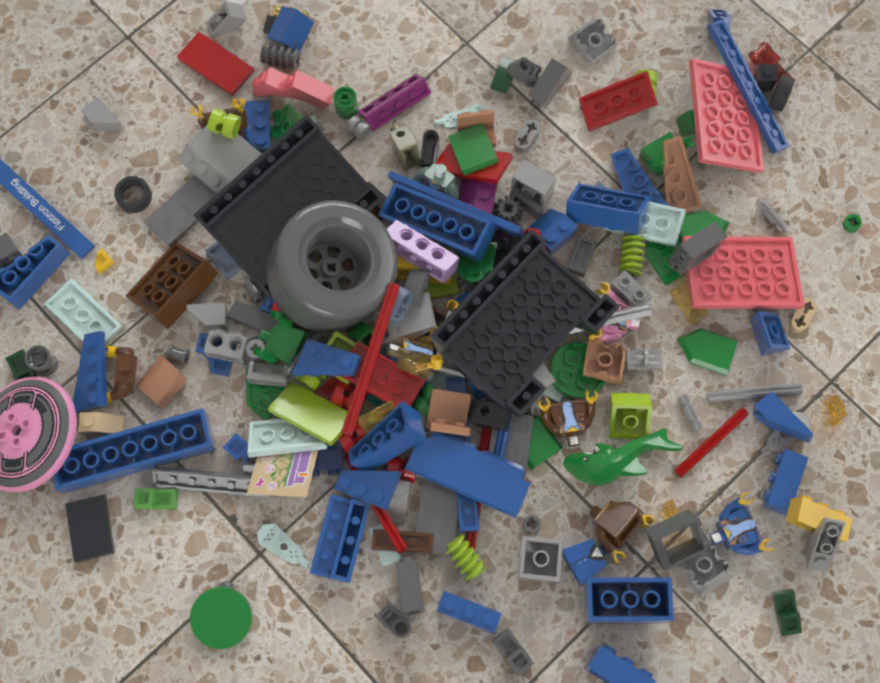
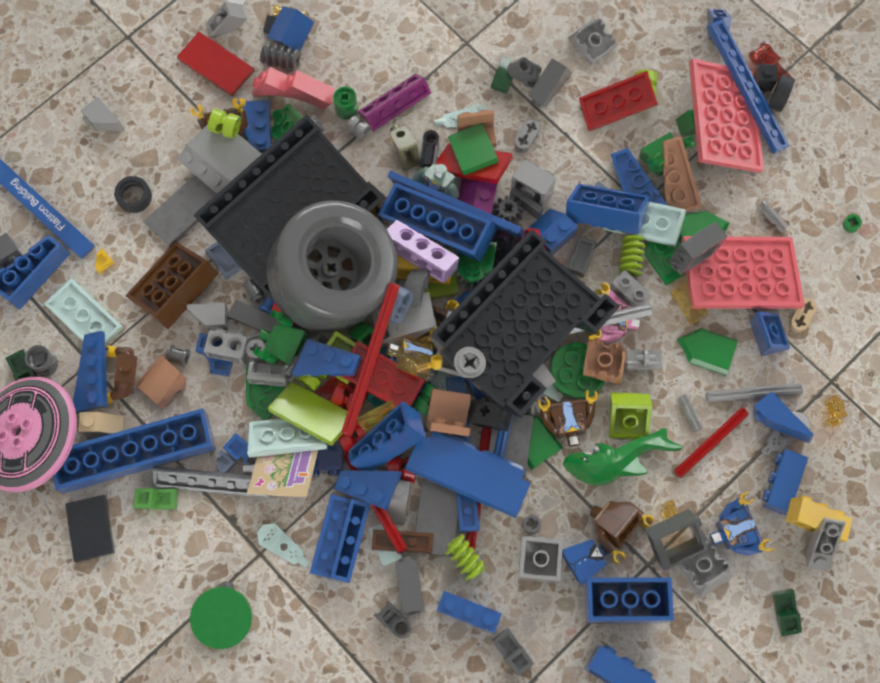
none -> sand blue tile [216,450,236,473]
none -> light grey gear [453,347,486,379]

